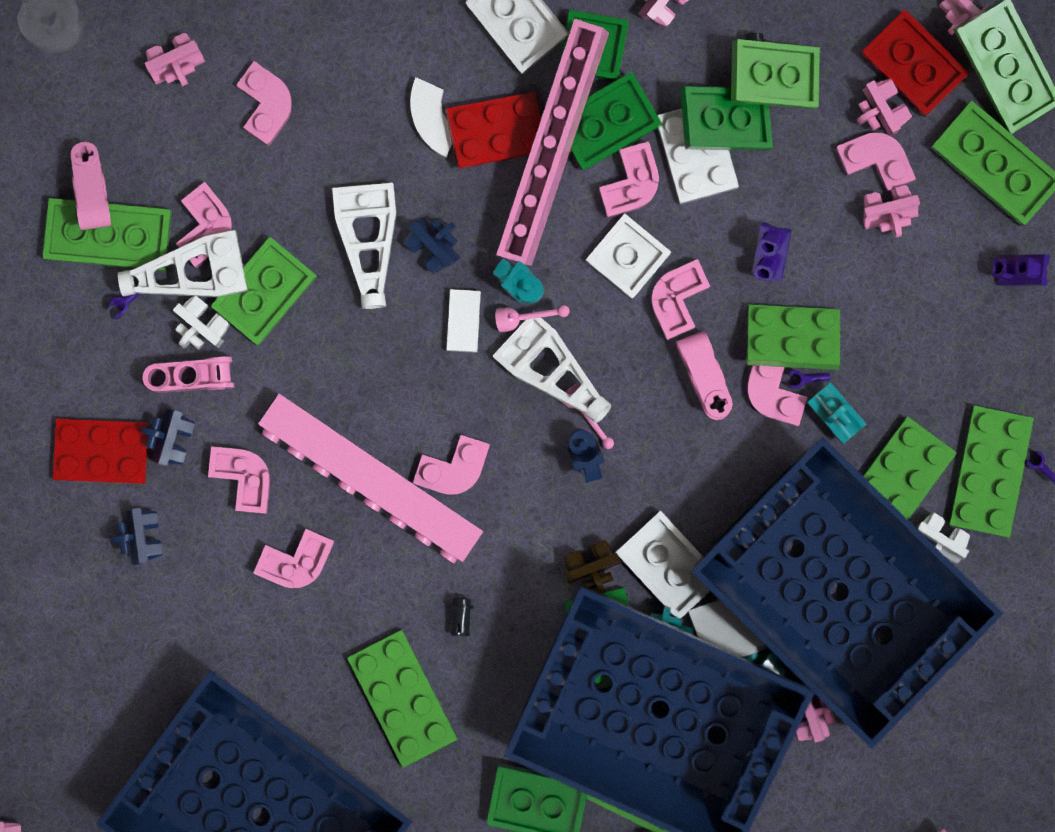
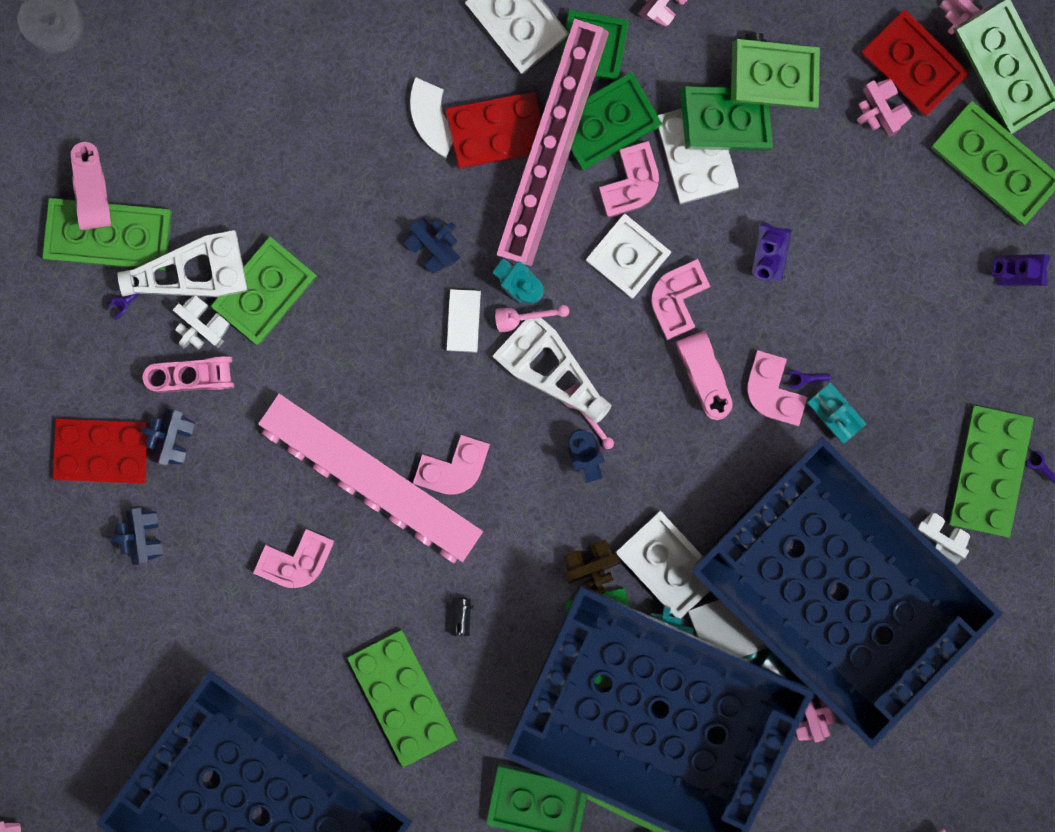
bright pink hips [145,33,205,86] -> none
bright pink plate [176,182,232,268] -> none
bright pink plate [208,446,270,514] -> none
bright pink plate [236,61,292,146] -> none
white plate [332,183,396,309] -> none
bright green plate [747,305,840,370] -> none
bright pink plate [835,133,916,192] -> none
bright pink hips [863,185,920,238] -> none
bright green plate [863,416,957,520] -> none

